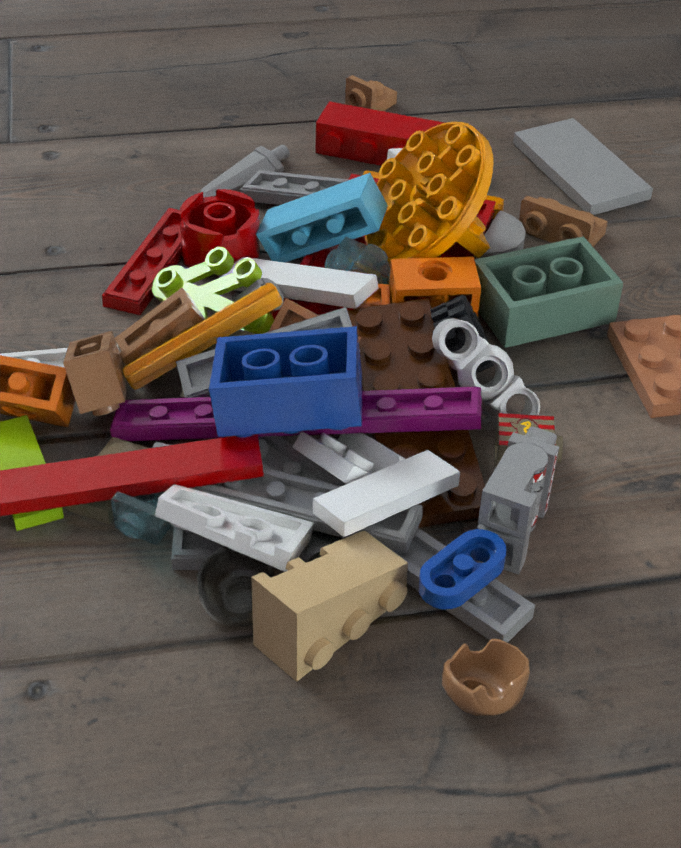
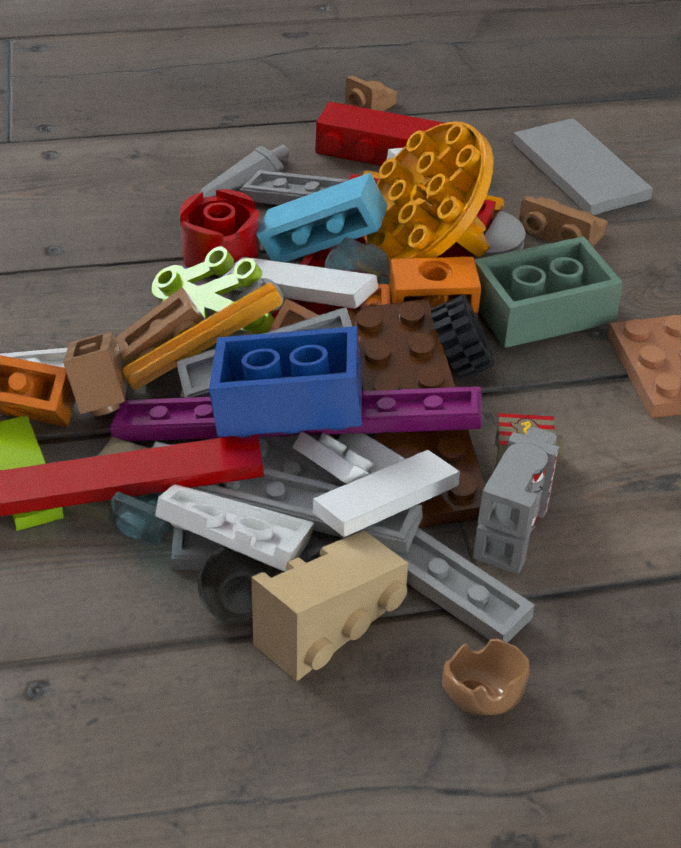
red tile [102,208,183,315] -> none
blue plate [419,529,507,609] -> none
white piece [432,318,540,418] -> none

